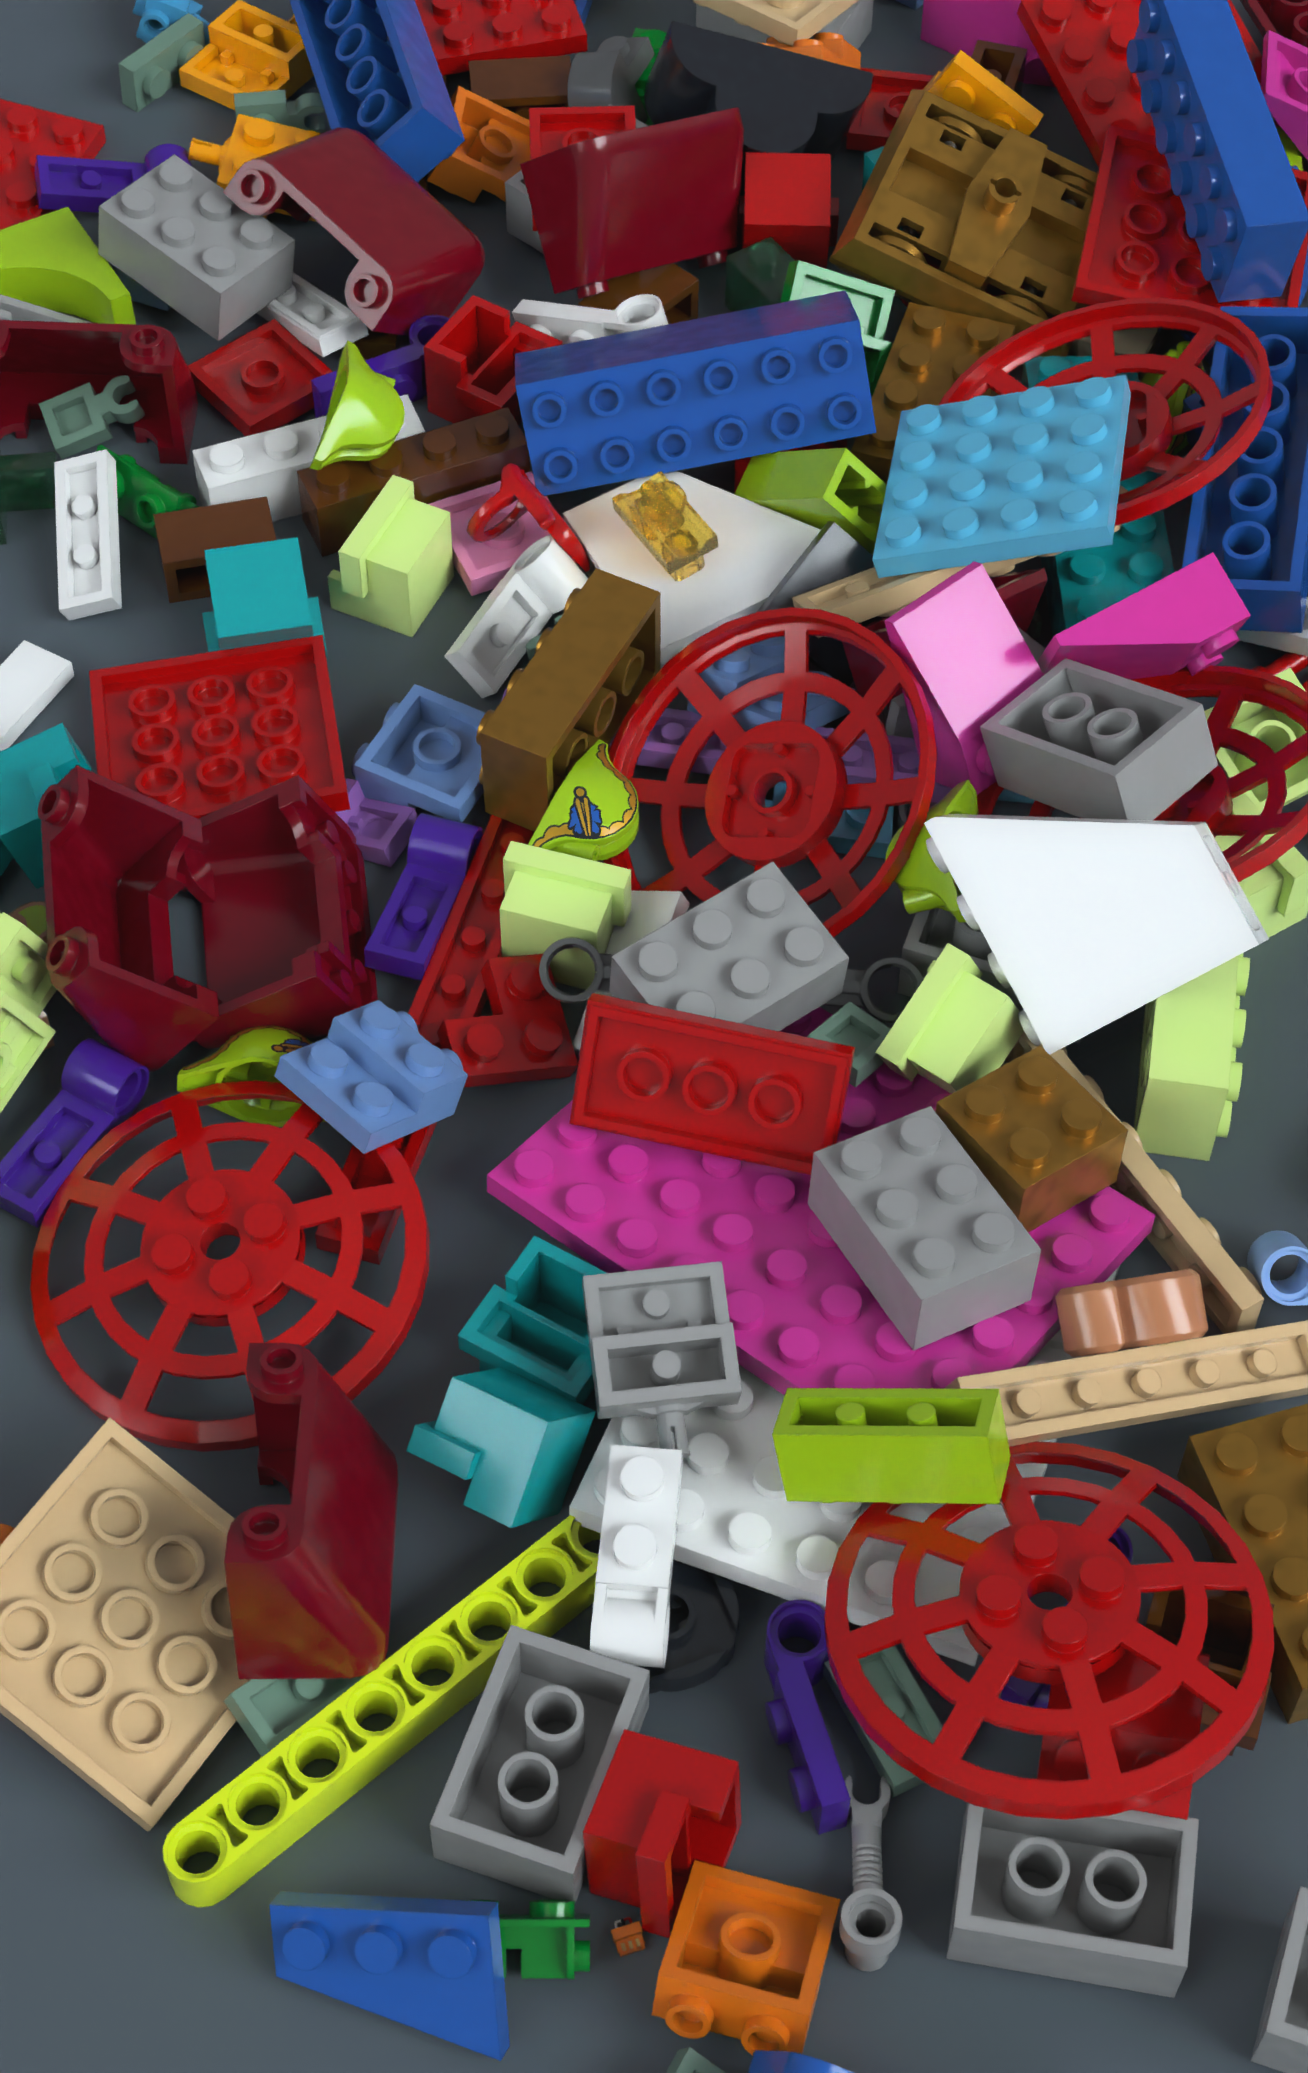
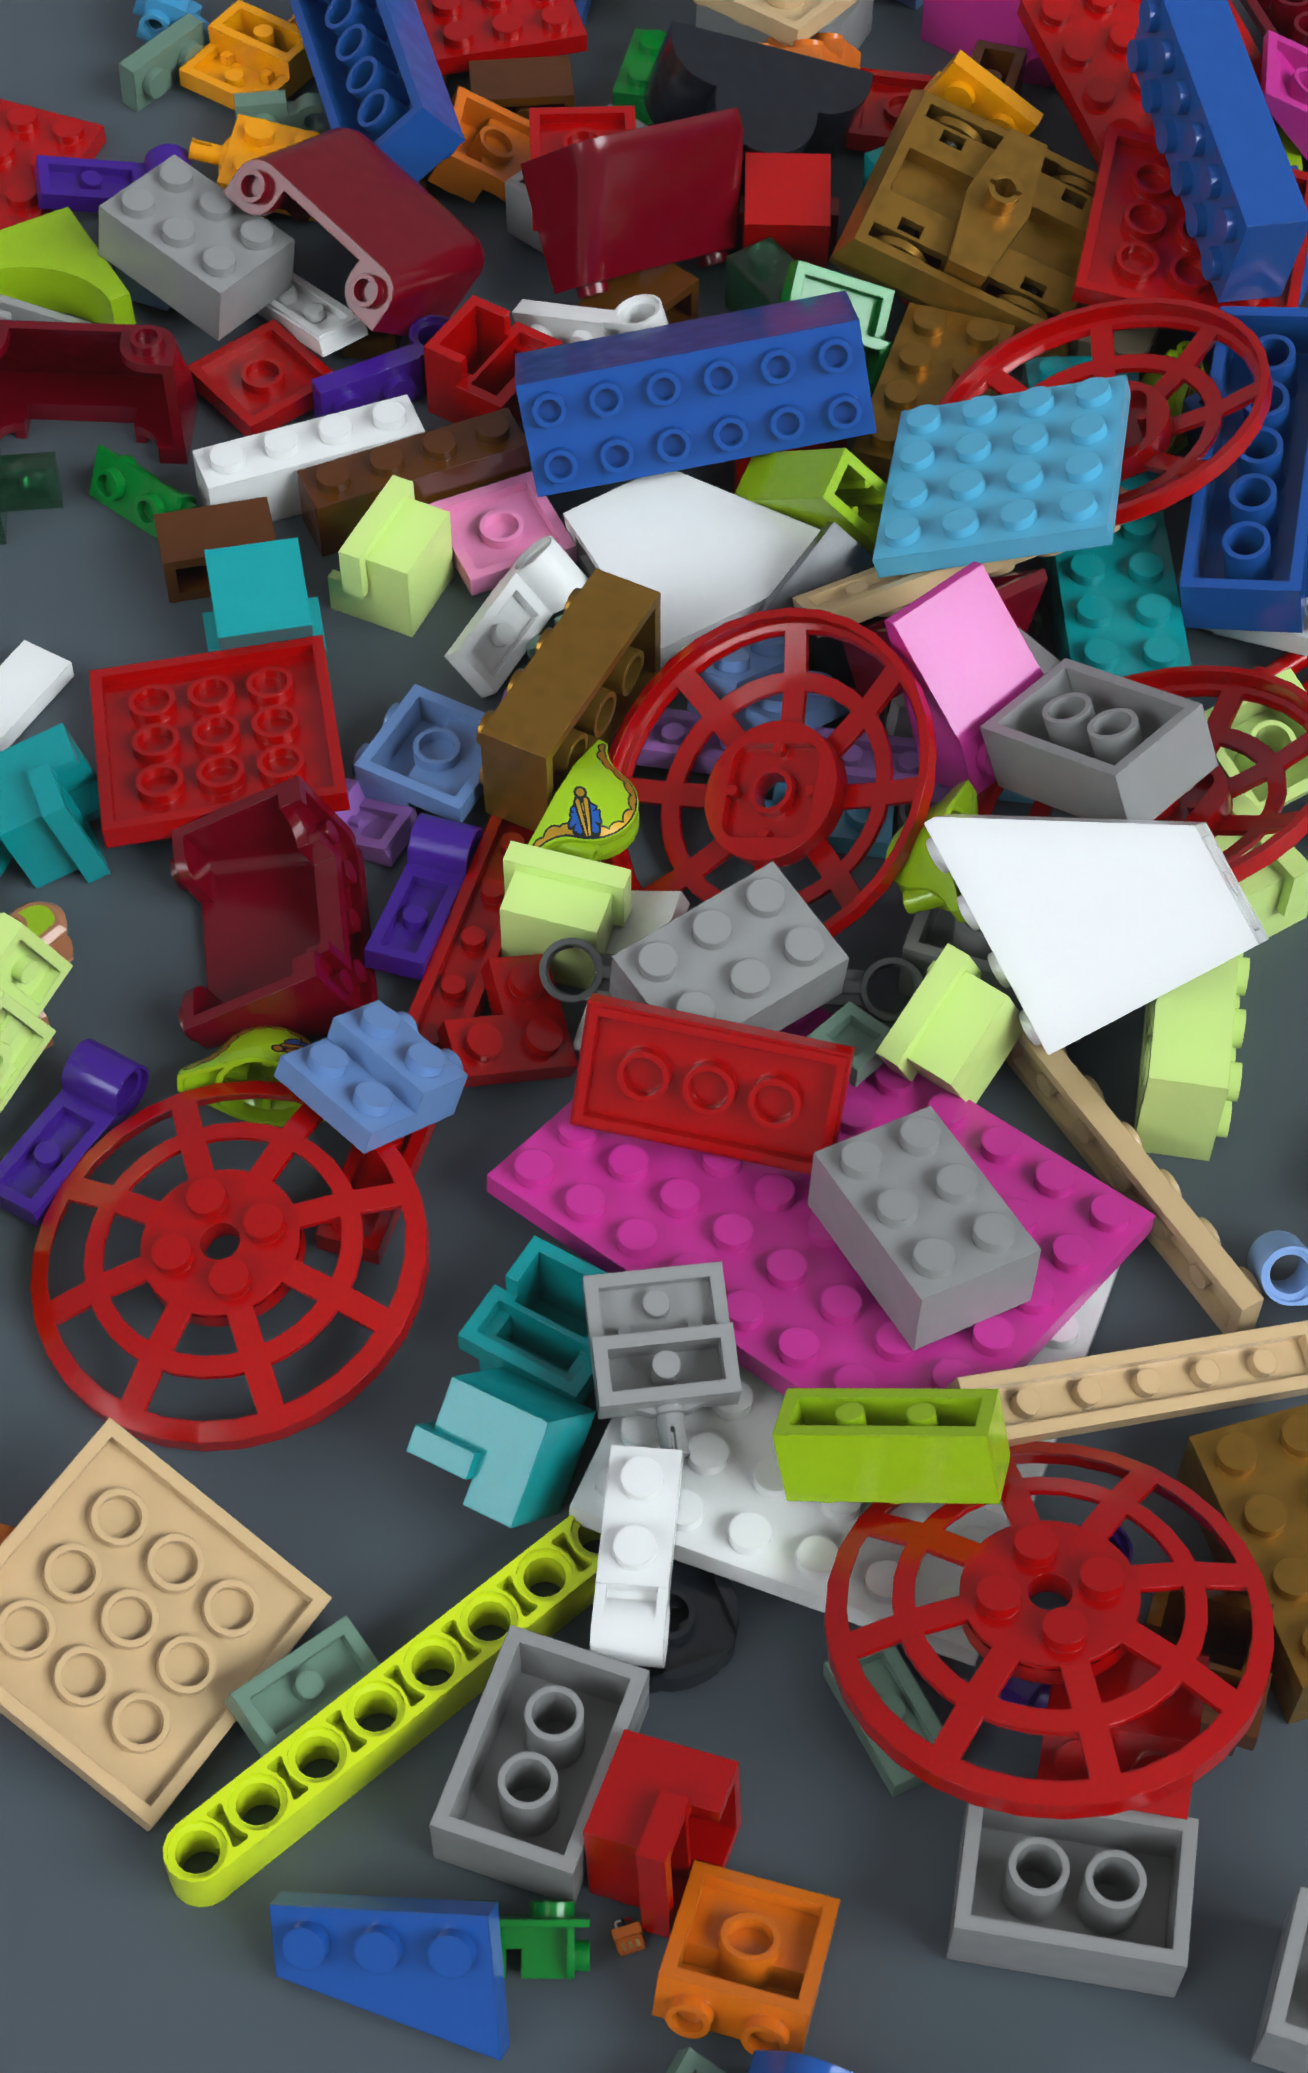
dark red windscreen [38,765,219,1072] -> none
sand green plate [39,375,145,459] -> none
white plate [54,449,122,621] -> none
dark red windscreen [224,1343,399,1679] -> none
lime hat [310,340,405,470] -> none
red piece [467,463,590,573] -> none
dark grey brick [567,35,655,124] -> none
clear yellow hips [612,471,719,581] -> none
dark purple plate [764,1600,851,1835] -> none
light grey brick [839,1775,902,1972] -> none
pearl gold brick [935,1046,1128,1232] -> none
dark pink slope [1037,552,1251,679] -> none
nougat animal [1055,1269,1208,1357] -> none

